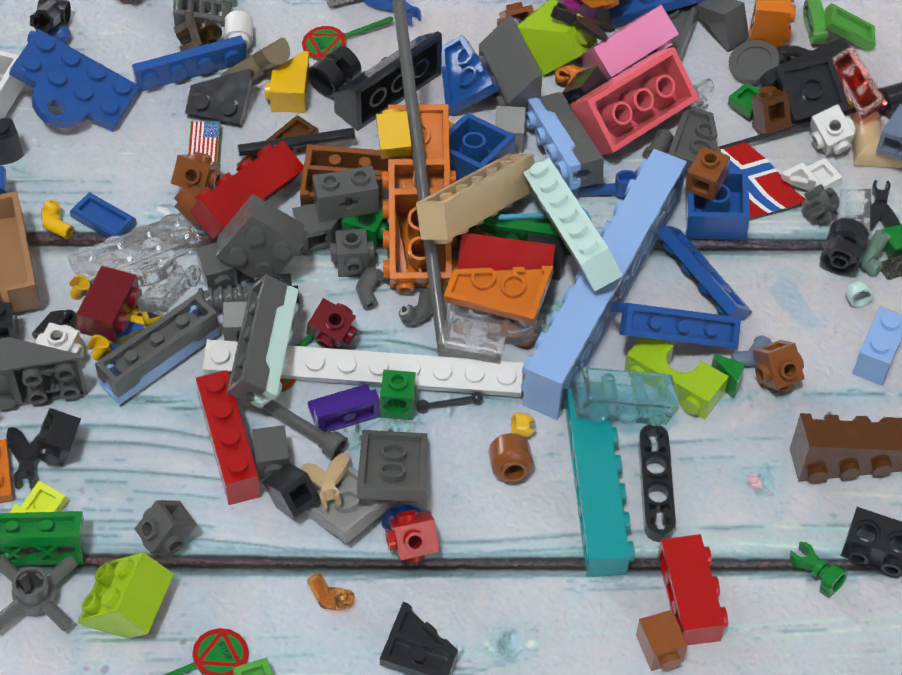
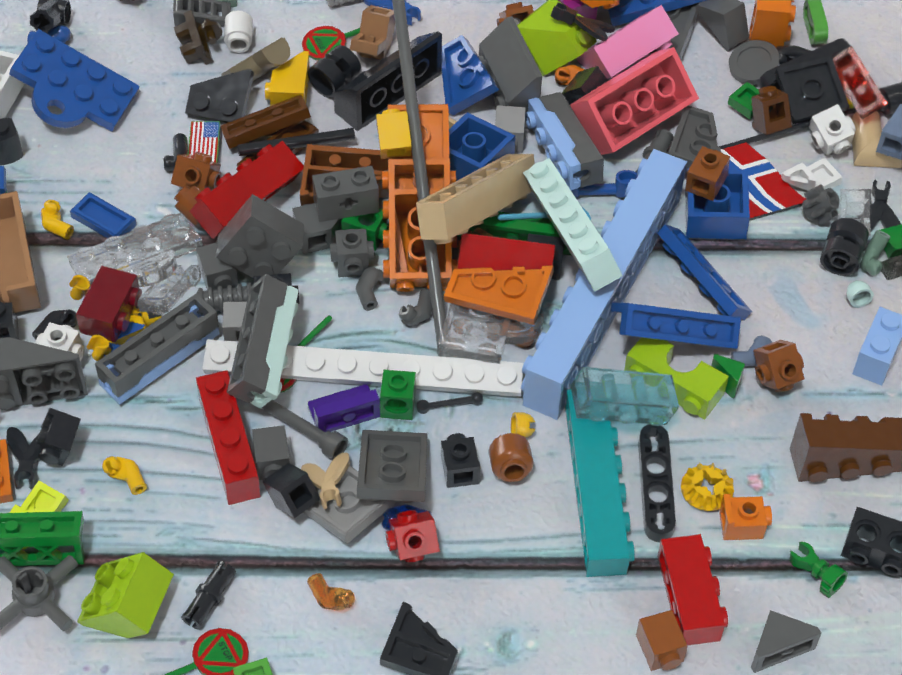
blue plate [132,35,246,92] -> none
dark grey brick [134,500,197,554] -> none
dark red brick [306,298,358,349] -> none
clear arm [689,78,714,110] -> none
bright green tile [825,3,876,51] -> none
none -> yellow arm [102,456,147,495]
none -> black arm [163,133,188,172]
none -> black pin [181,561,236,629]
none -> reddish brown plate [220,94,311,149]
none -> medium nougat brick [350,5,395,60]
none -> black brick [441,433,480,488]
none -> yellow gear [681,462,734,511]
none -> orange brick [719,494,772,540]
none -> dark grey slope [751,610,821,673]

